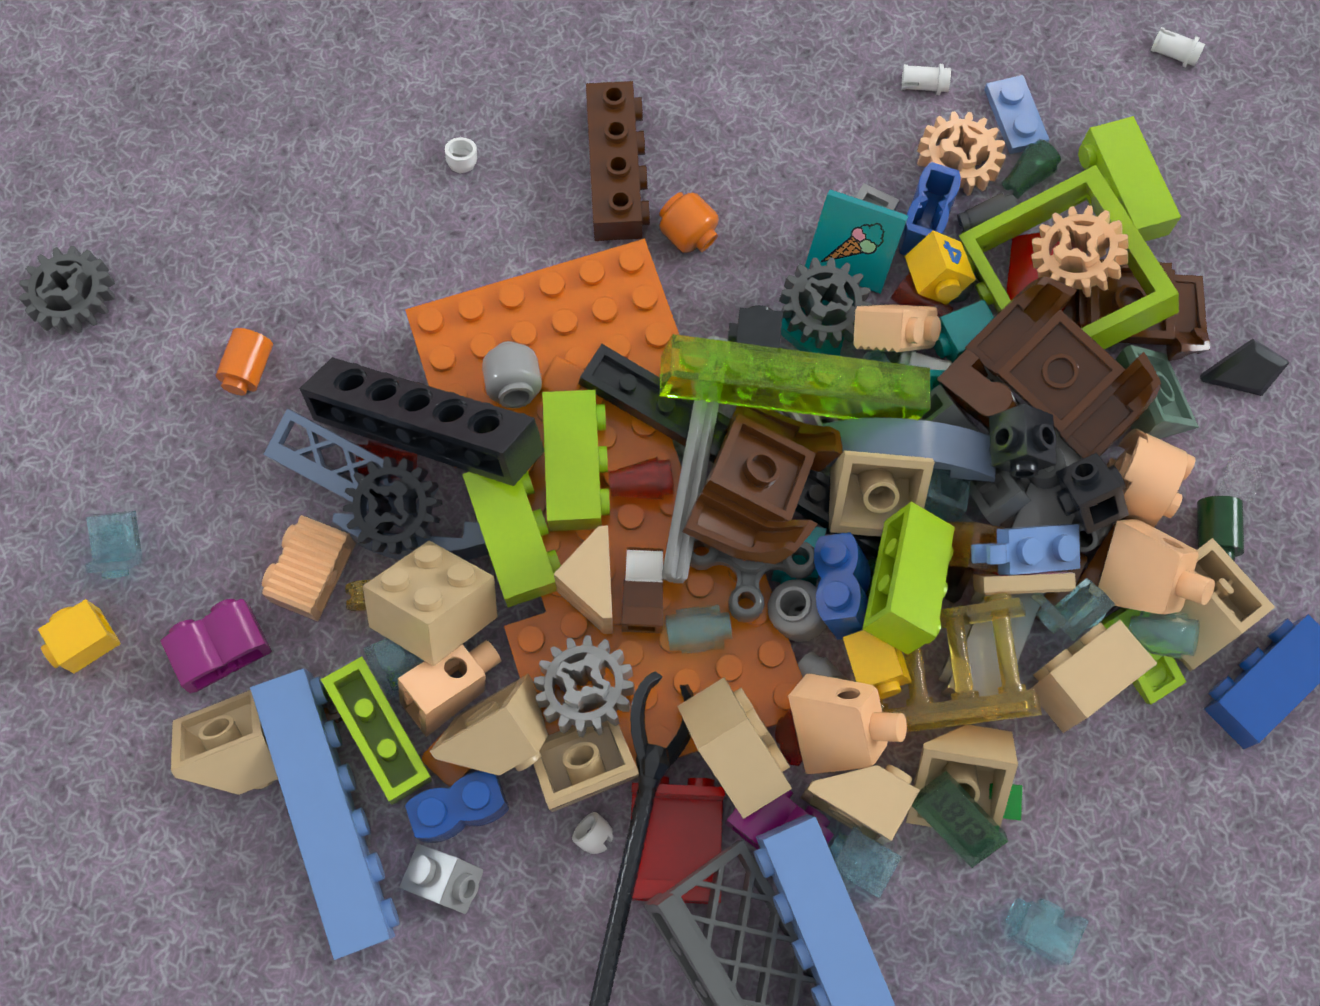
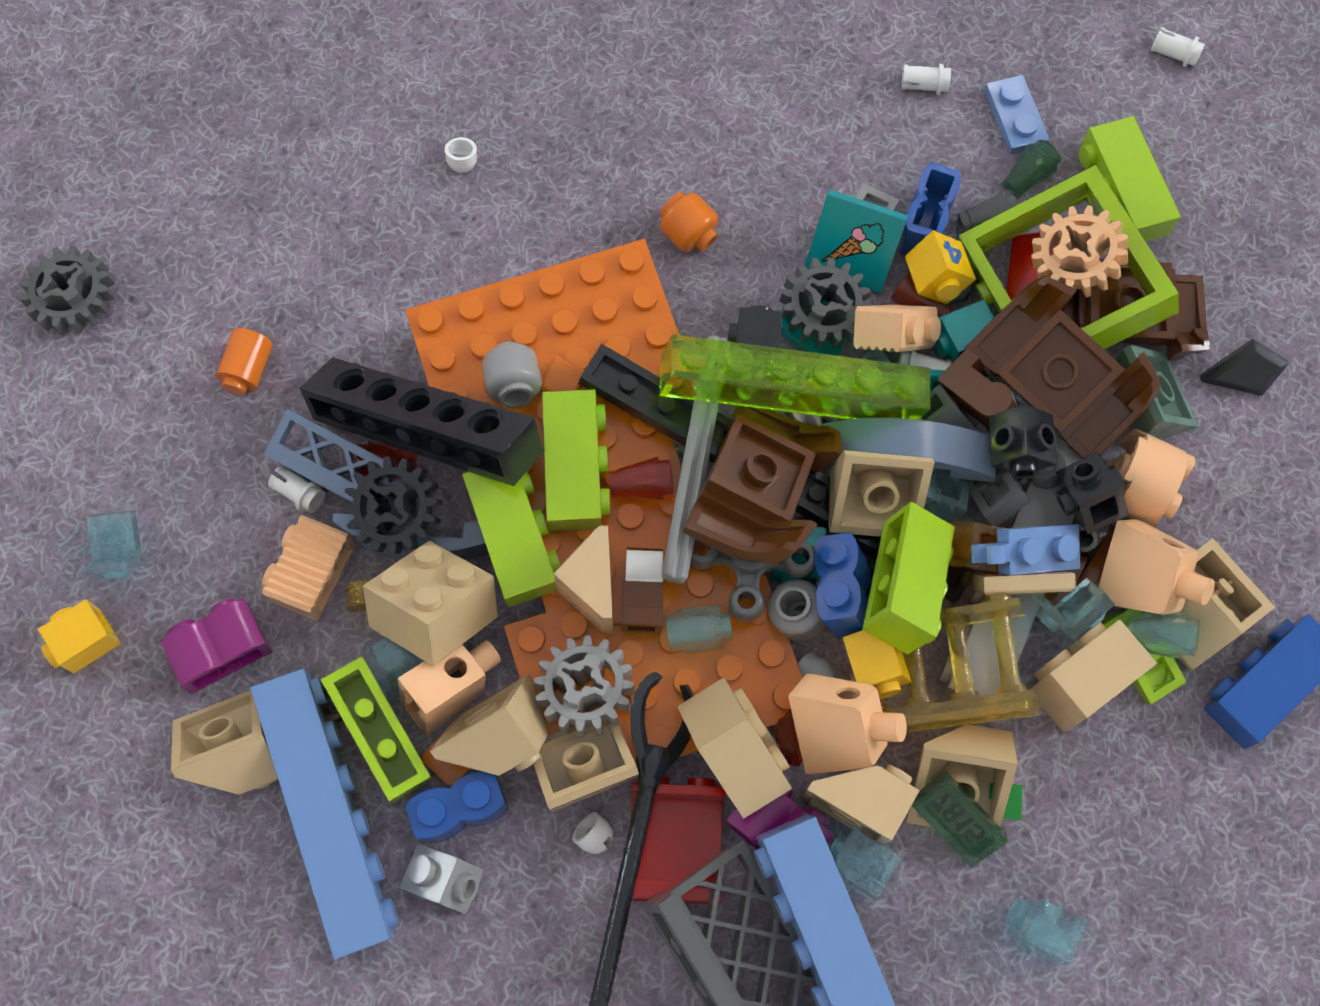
reddish brown brick [586,81,650,241] -> none
light nougat gear [917,111,1006,196] -> none
dark green brick [1197,496,1244,561] -> none
none -> white pin [268,465,326,513]

